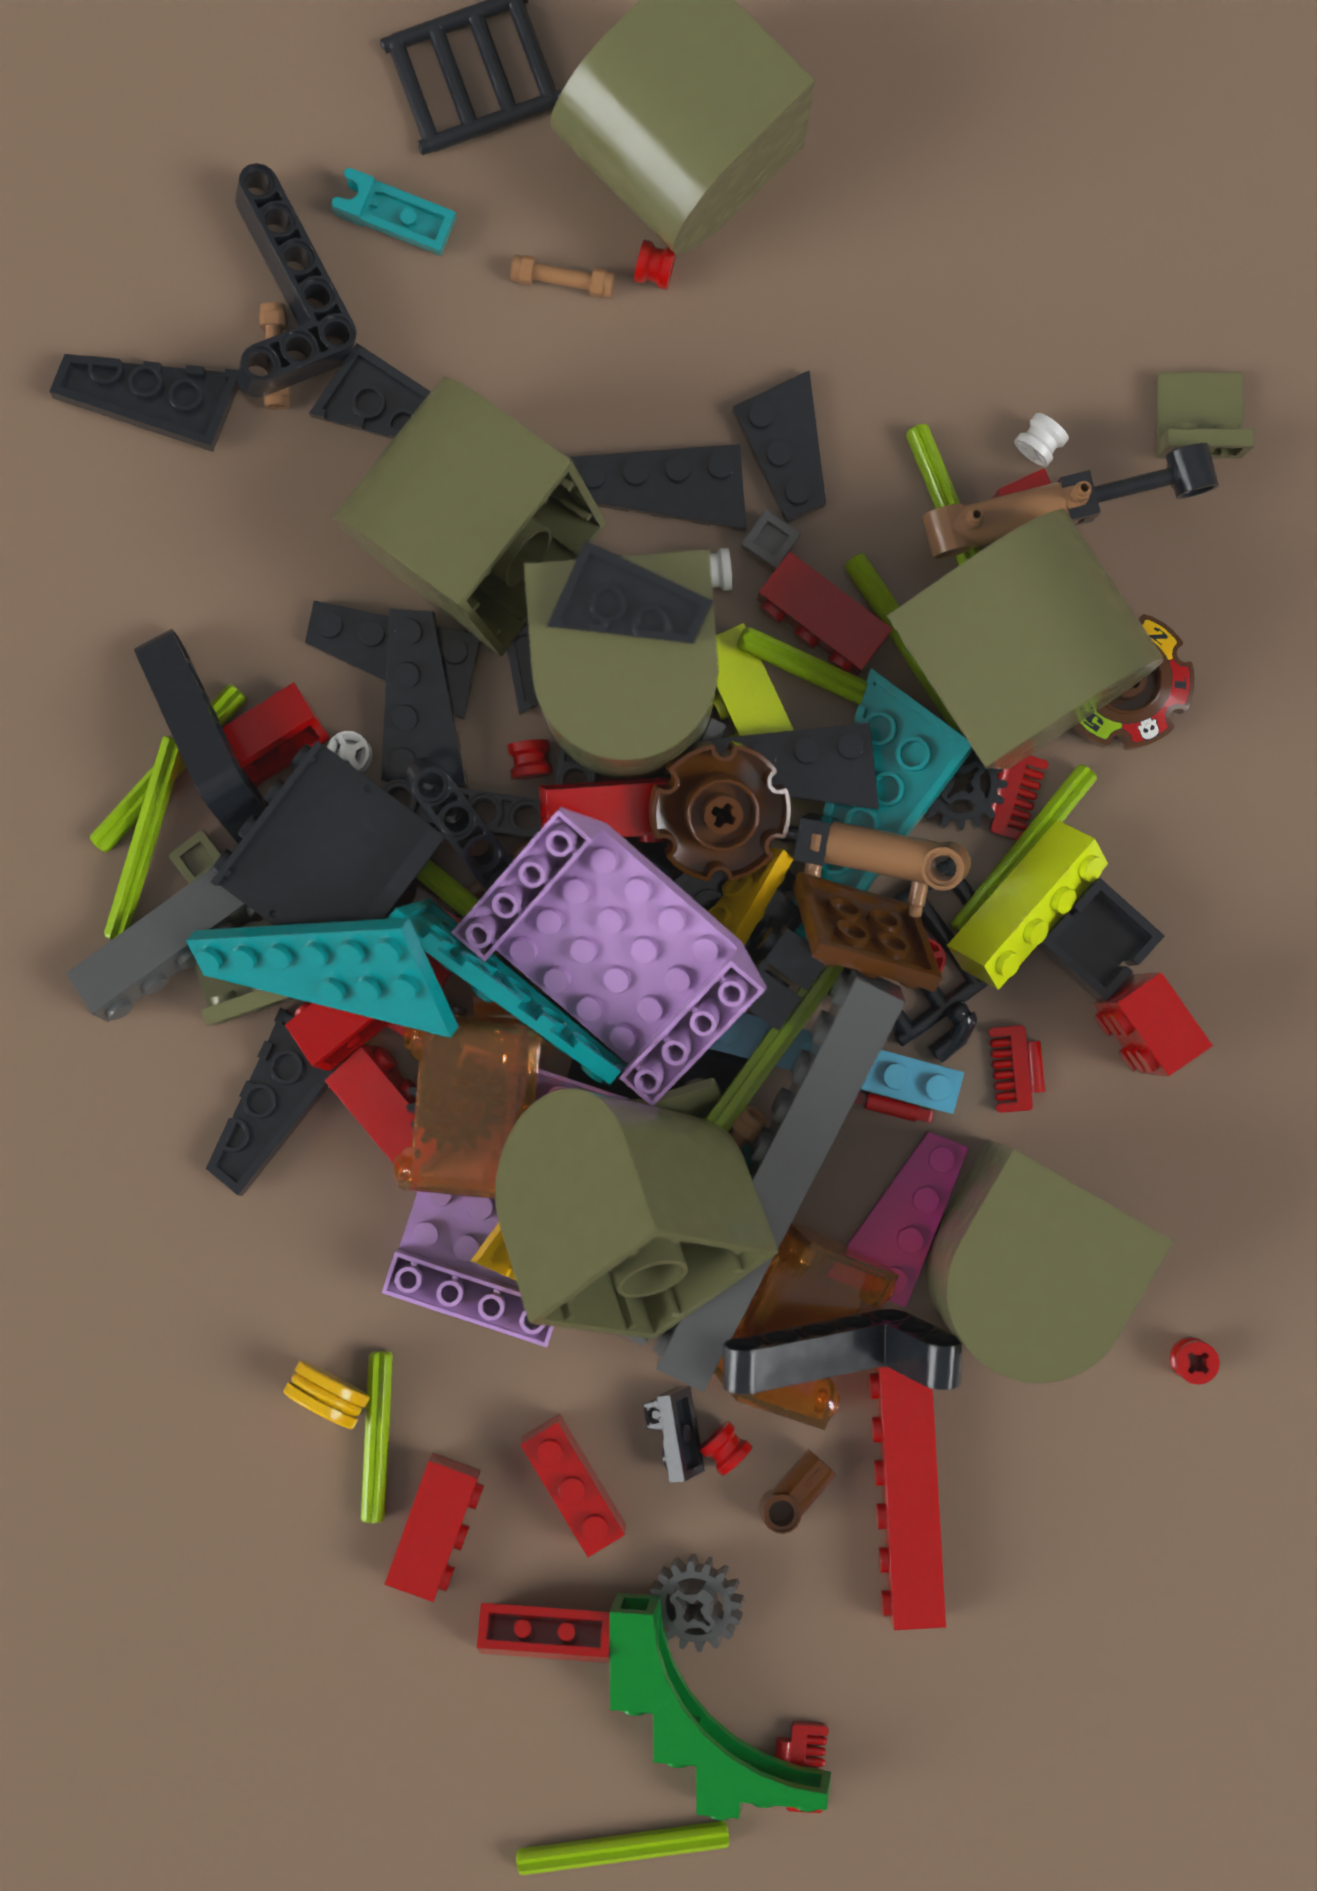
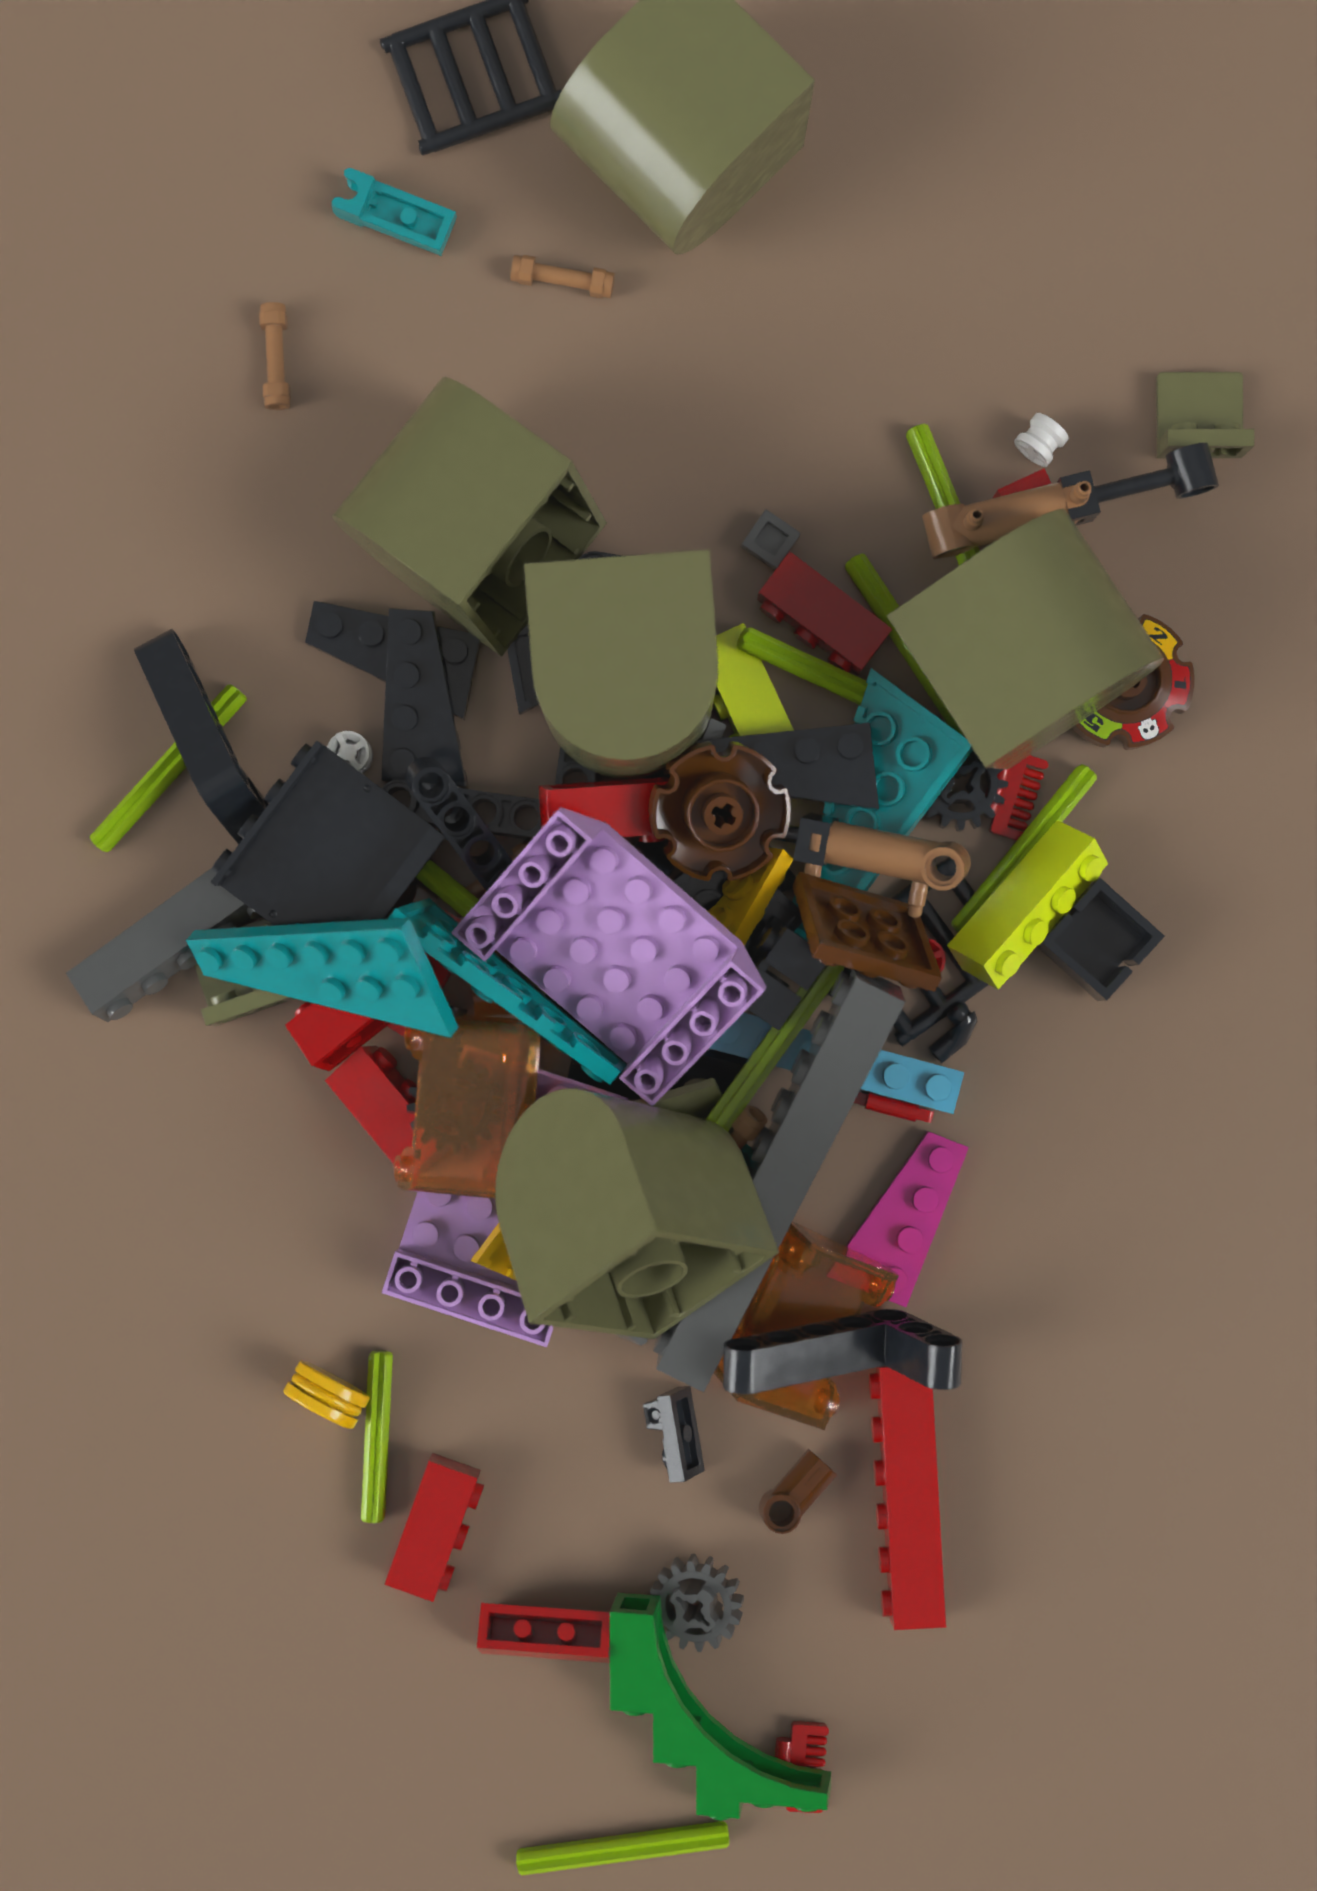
black wing [49,354,239,452] -> none
lime axle [104,735,182,940] -> none
olive plate [168,829,222,884] -> none
black wing [206,1007,347,1196] -> none
red brick [223,682,331,786] -> none
black beam [235,163,357,398] -> none
black wing [309,343,431,439] -> none
red wheel [507,739,553,780] -> none
red brick [520,1413,626,1558] -> none
black wing [546,540,714,644] -> none
black wing [571,444,746,532] -> none
red wheel [634,239,677,290] -> none
white wheel [695,547,732,591] -> none
red wheel [698,1420,753,1476] -> none
black wing [732,370,826,524] -> none
olive brick [926,1139,1173,1383] -> none
red piece [988,1025,1046,1113] -> none
red brick [1092,972,1213,1077] -> none
red wheel [1169,1337,1220,1385] -> none

